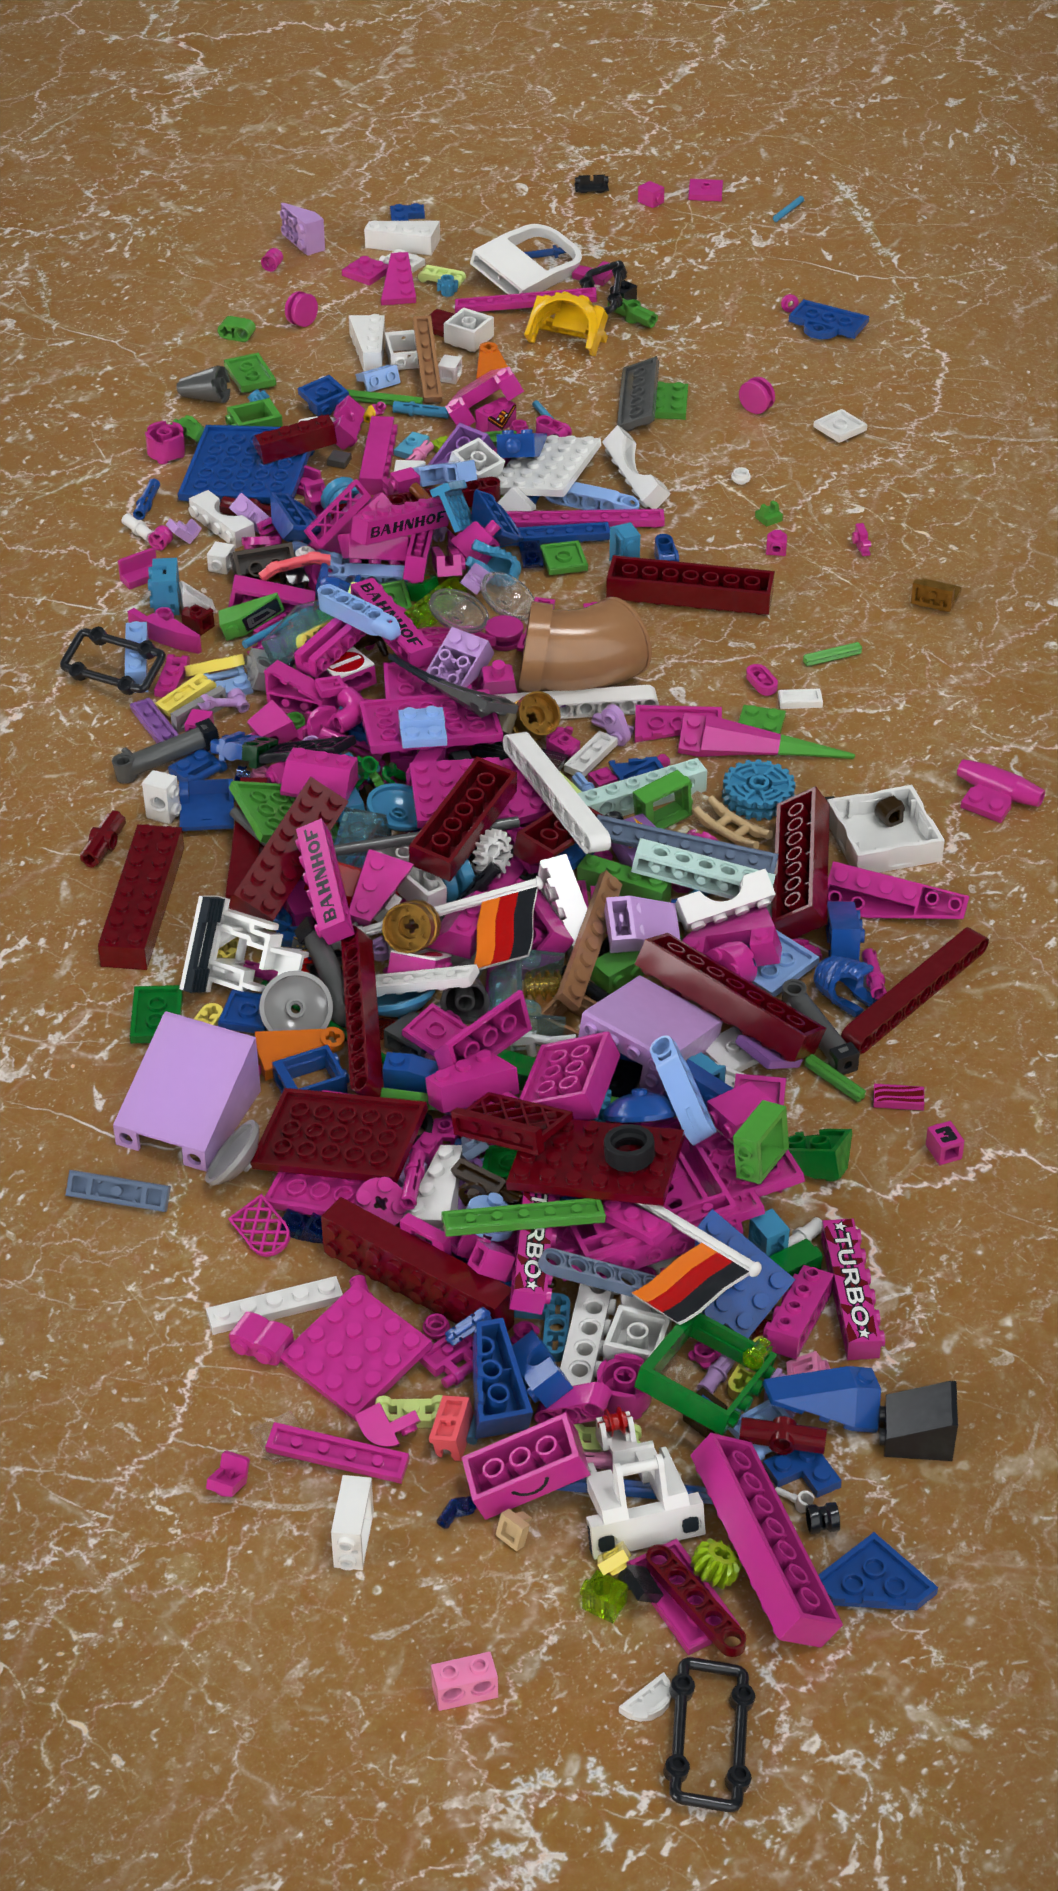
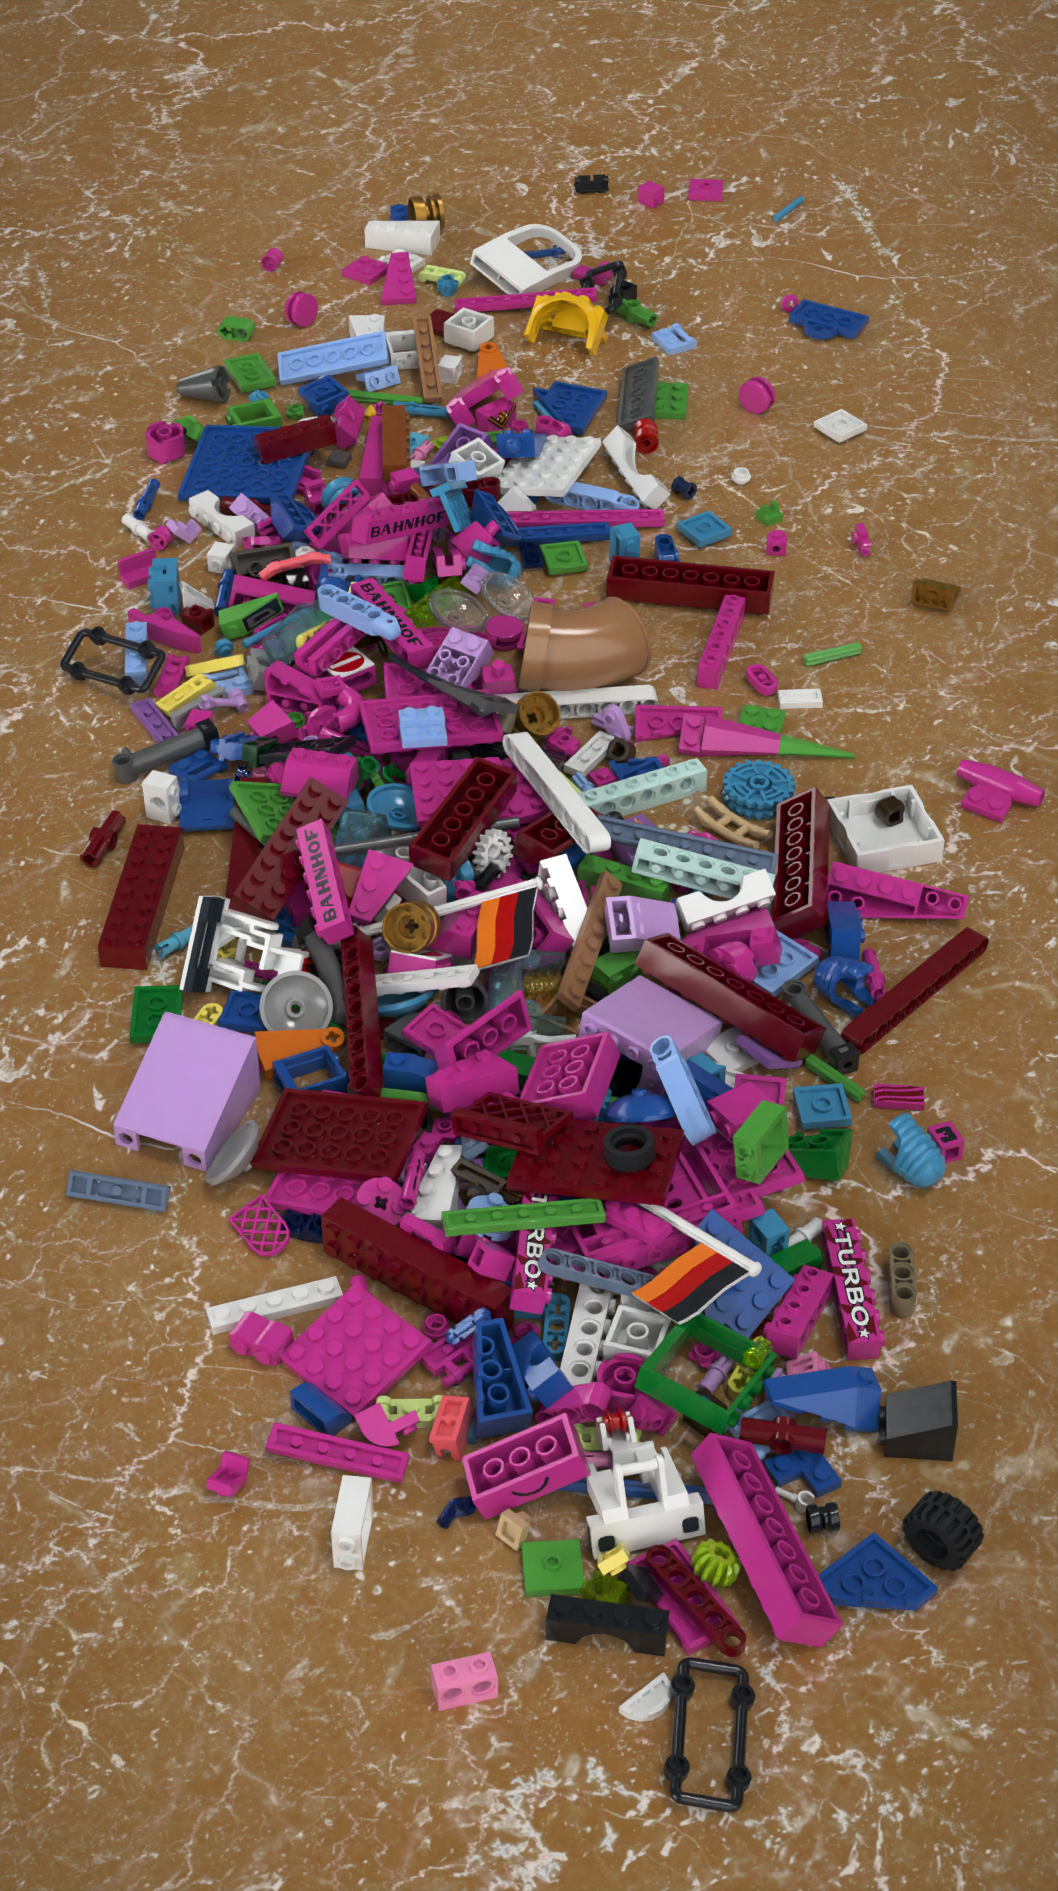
lavender slope [280,203,325,256] -> none
bright green window [633,769,693,829] -> none
none -> medium azure pin [154,925,193,958]
none -> blue pin [213,569,235,616]
none -> dark azure plate [214,638,234,658]
none -> light blue plate [278,330,389,386]
none -> bright green plate [286,404,305,420]
none -> blue brick [290,1382,354,1436]
none -> dark orange brick [382,405,411,482]
none -> pearl gold wheel [408,193,445,230]
none -> dark pink plate [453,880,476,900]
none -> bright green plate [522,1539,584,1597]
none -> blue wing [533,381,607,435]
none -> black arch [546,1594,670,1657]
none -> dark brown plate [606,736,636,763]
none -> dark pink brick [628,1393,678,1436]
none -> red wheel [633,419,659,454]
none -> light blue plate [651,323,697,355]
none -> dark blue bush [671,476,697,500]
none -> dark azure plate [677,510,732,547]
none -> dark pink brick [697,595,745,690]
none -> dark azure plate [792,1083,852,1130]
none -> dark azure hair [875,1112,946,1188]
none -> dark tan beam [887,1242,917,1318]
none -> black tyre [902,1490,984,1571]

